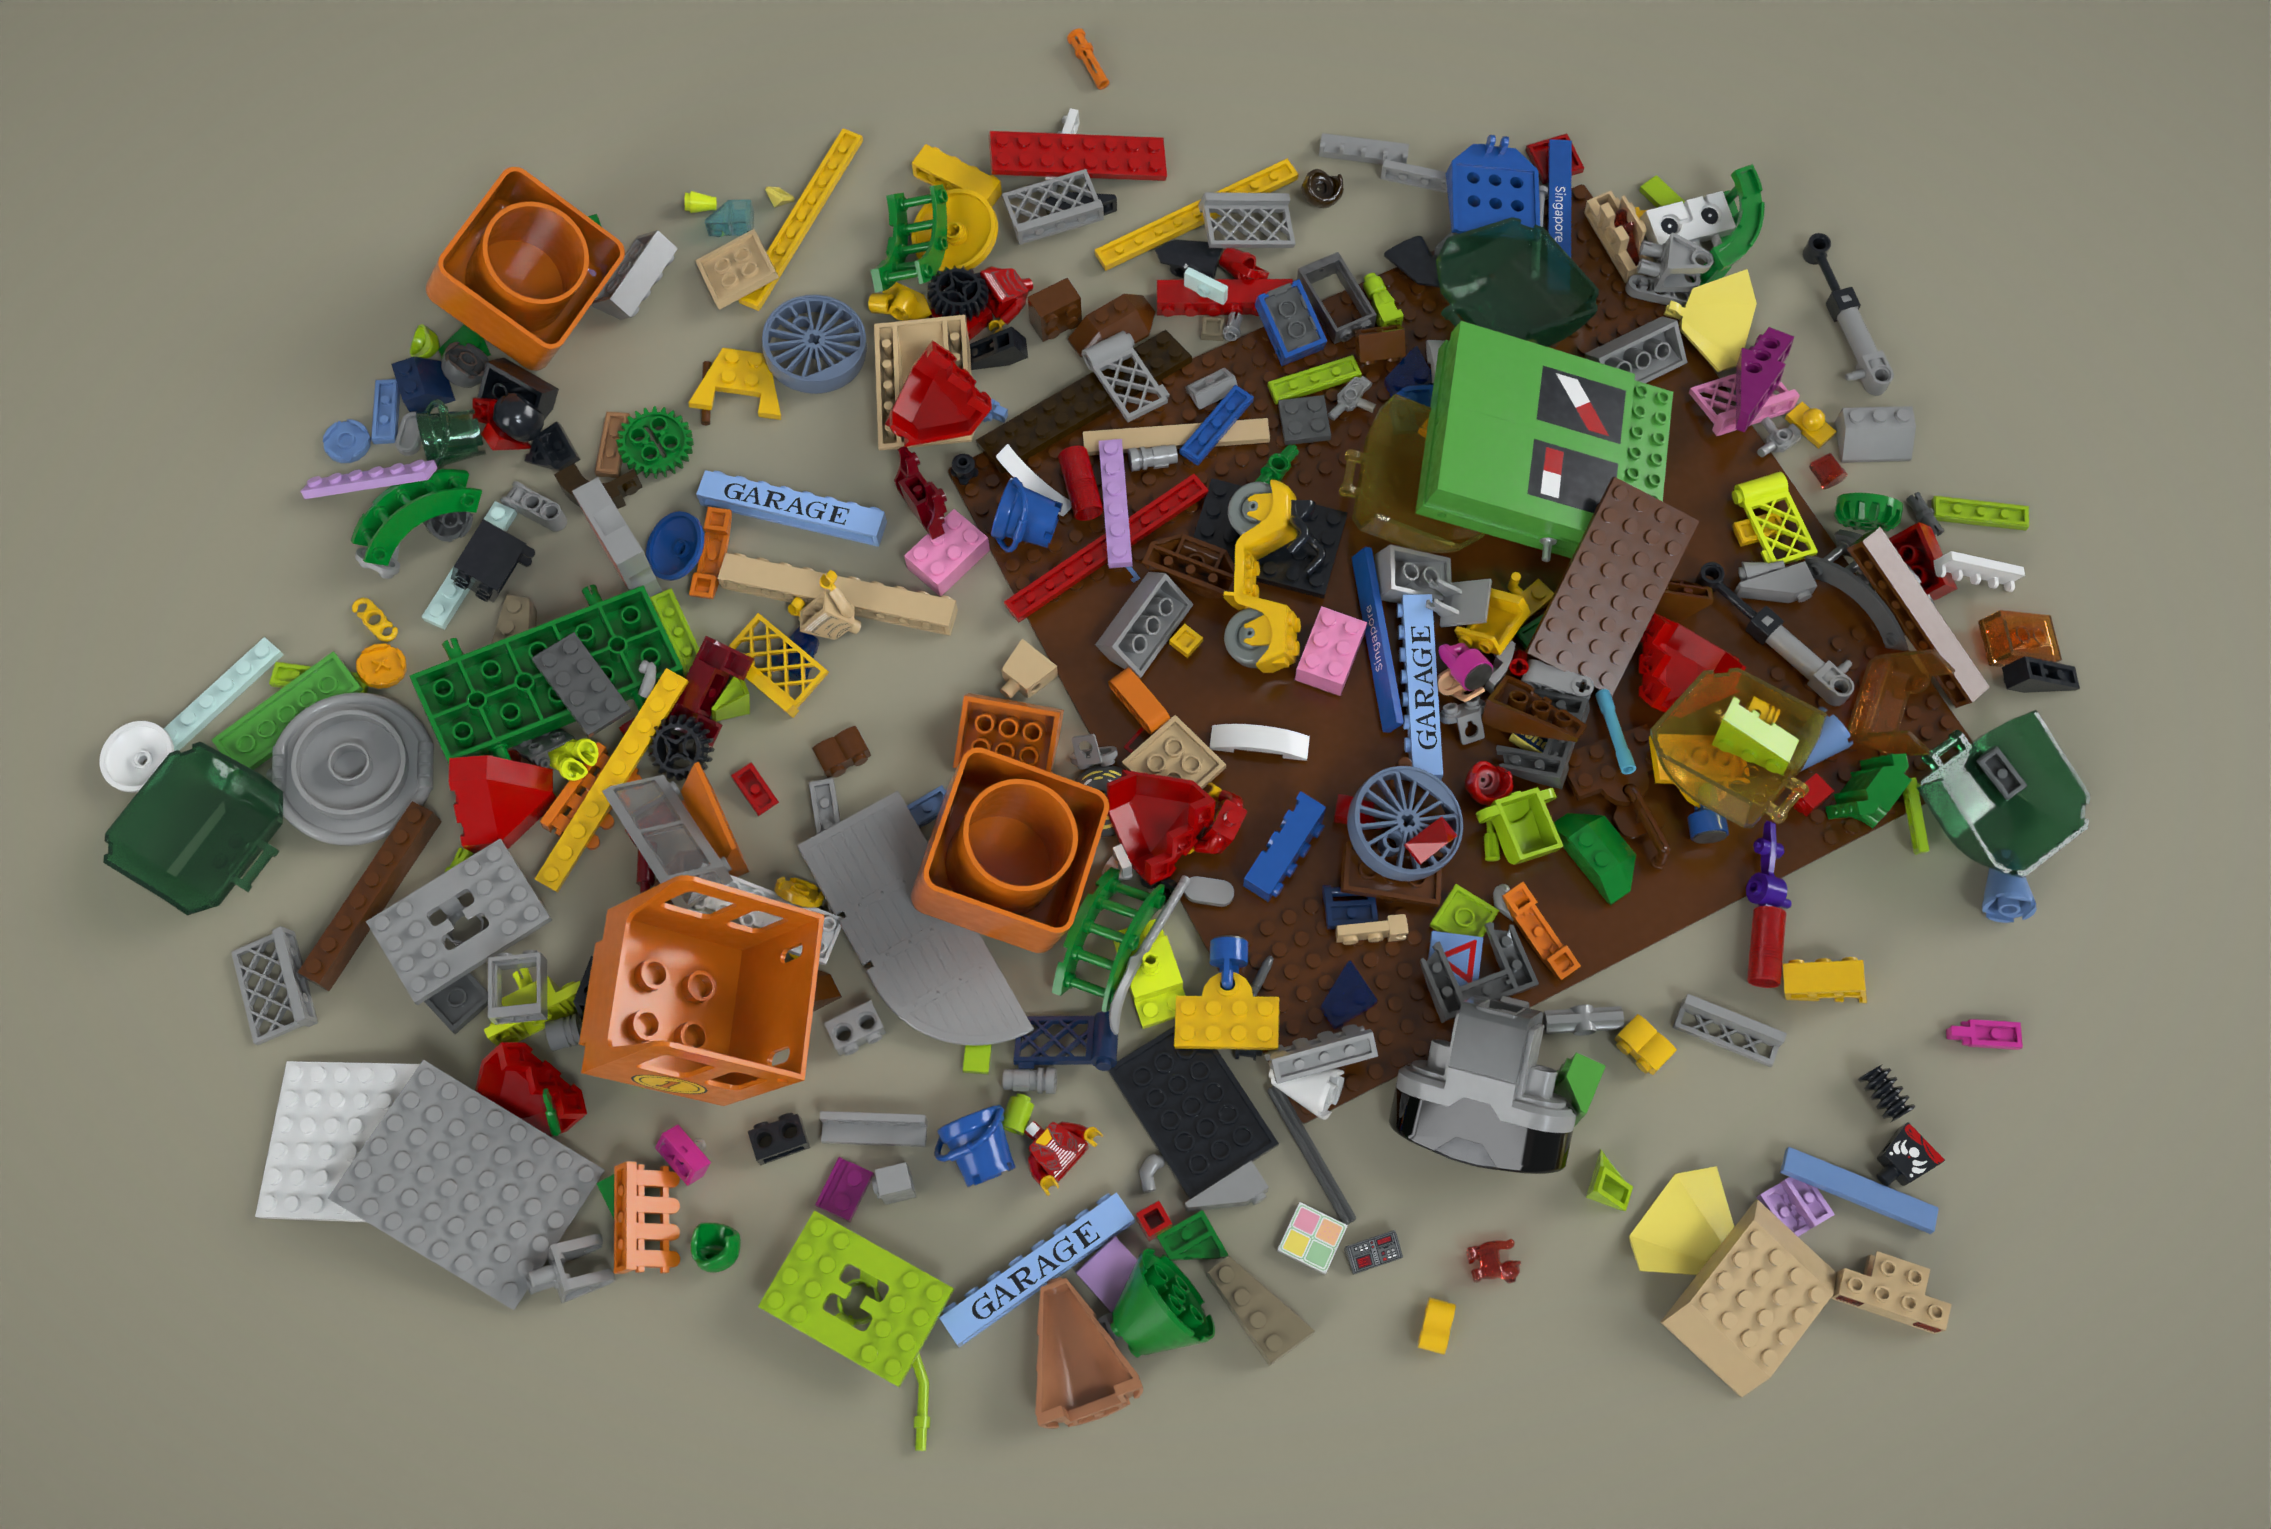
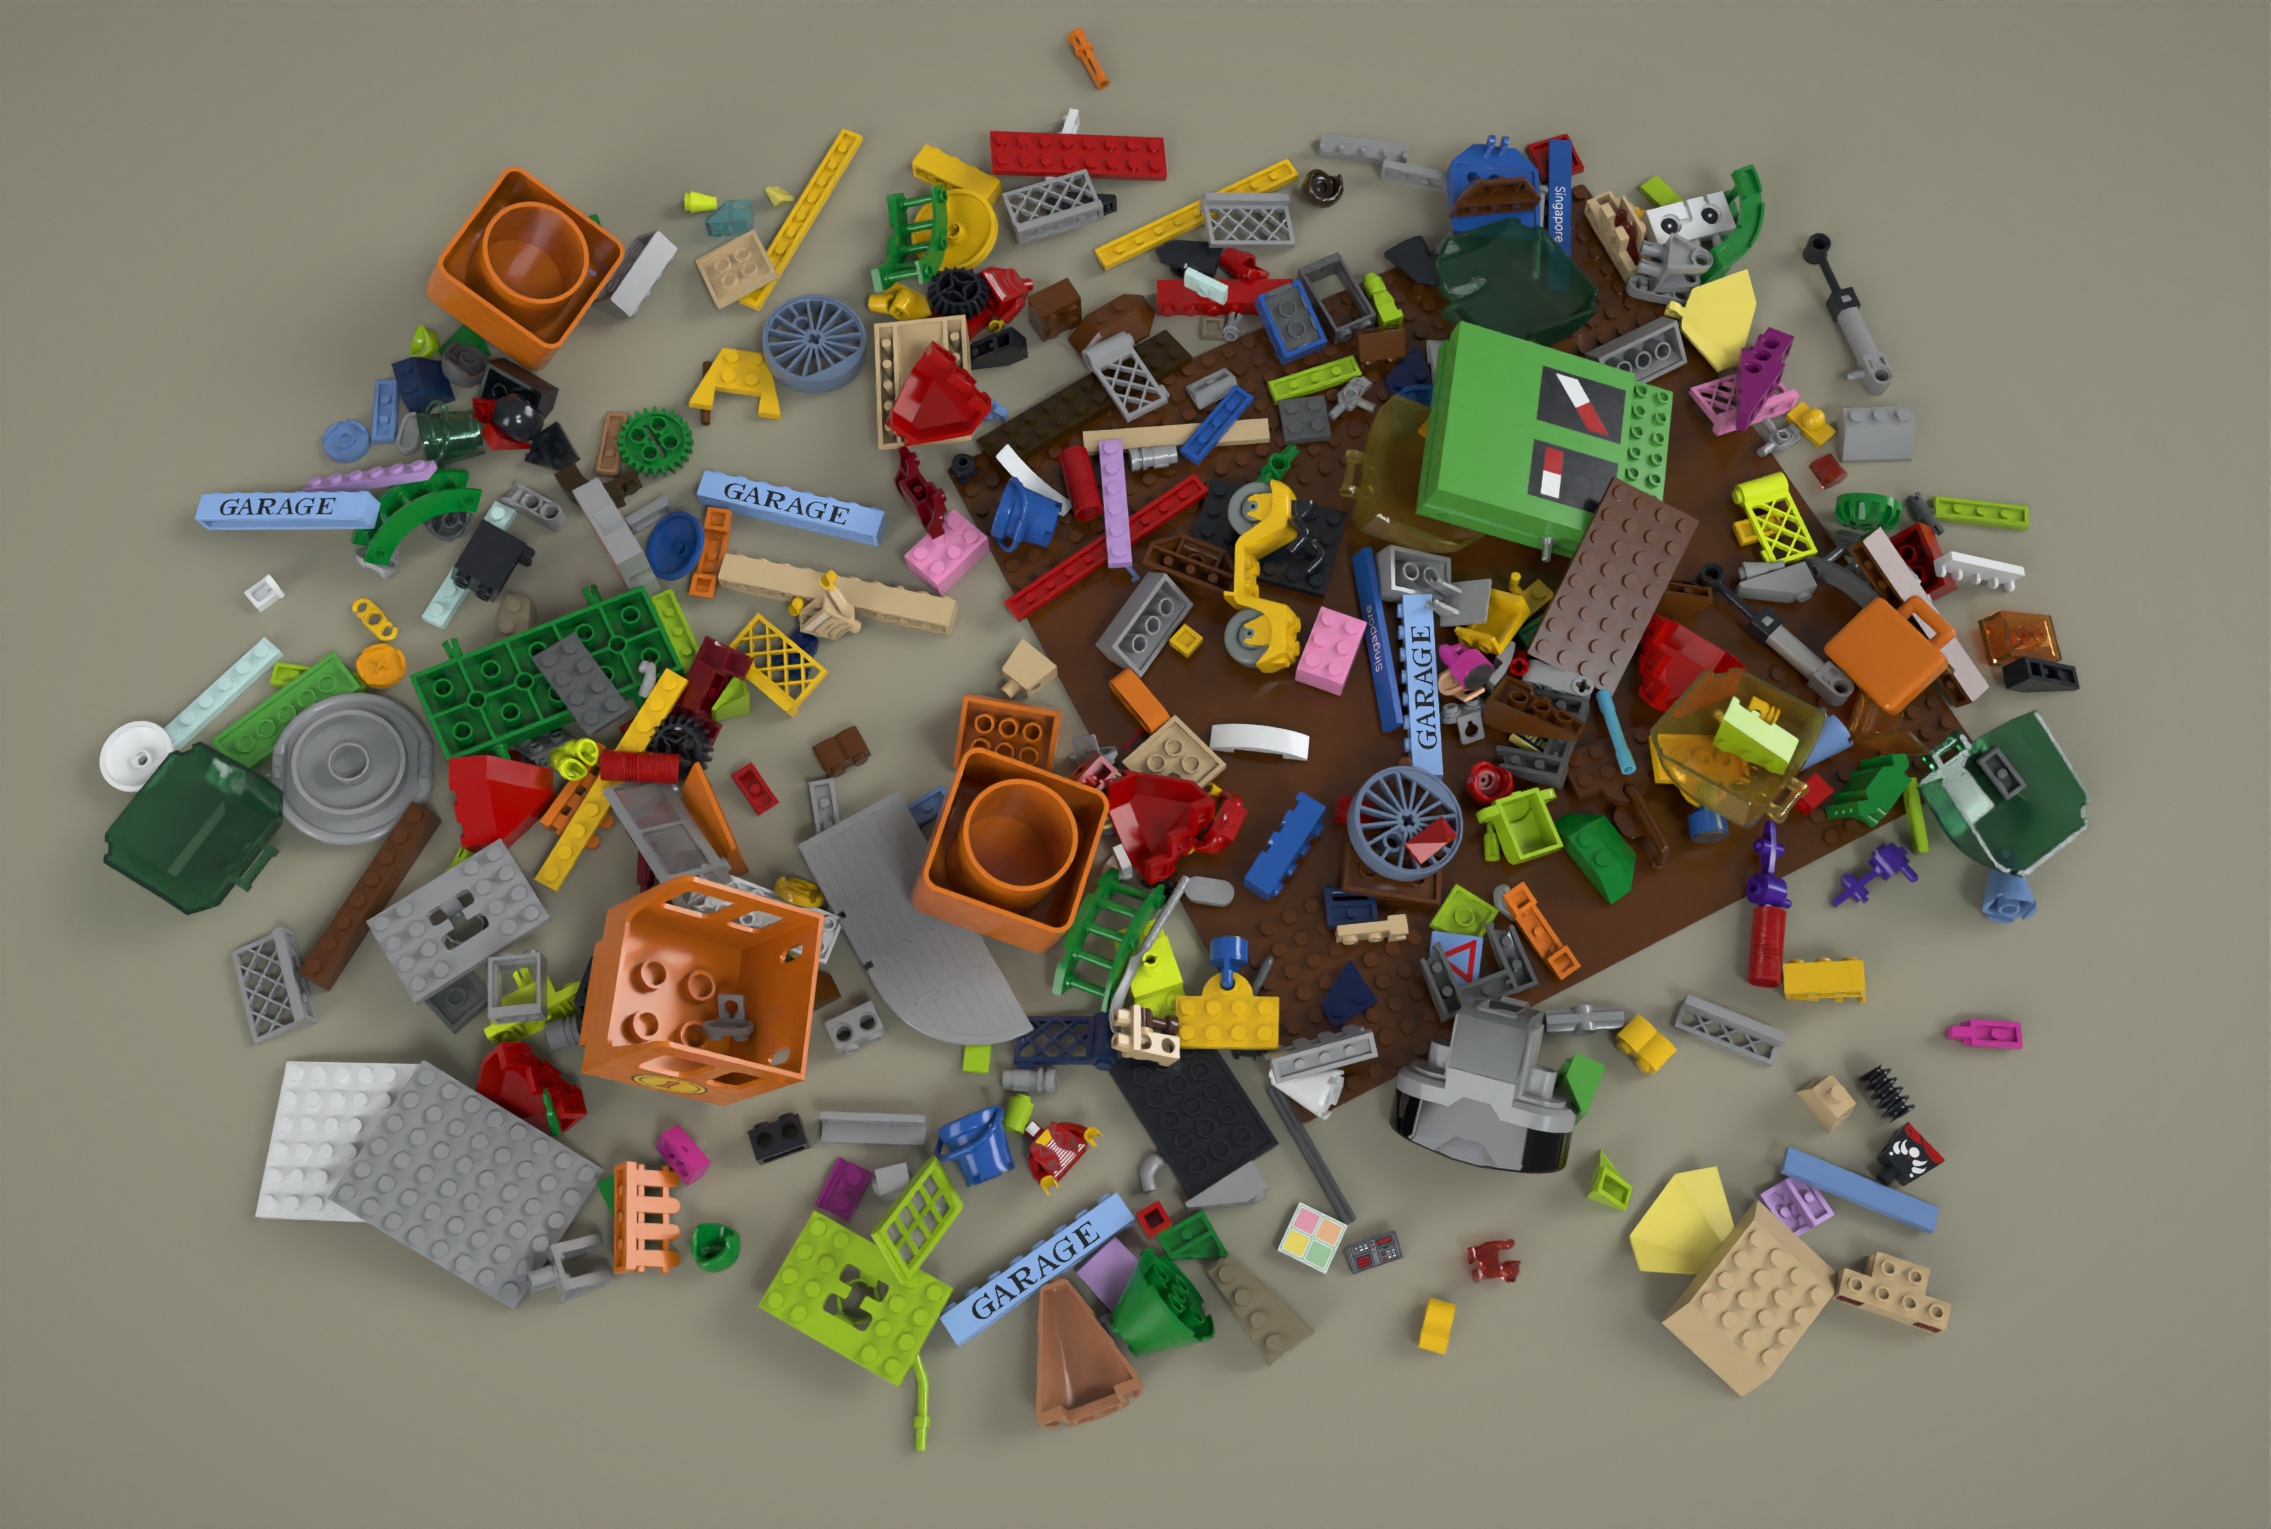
none -> light blue brick [195,490,381,530]
none -> white tile [244,573,285,613]
none -> red piece [600,749,679,785]
none -> light grey tile [625,495,674,535]
none -> light grey bracket [702,994,754,1041]
none -> lime piece [870,1156,964,1285]
none -> red brick [1068,750,1119,791]
none -> tan hips [1112,1005,1180,1067]
none -> reddish brown wedge [1448,176,1541,218]
none -> tan torso [1796,1074,1856,1132]
none -> orange piece [1824,595,1956,715]
none -> dark purple piece [1831,842,1918,908]

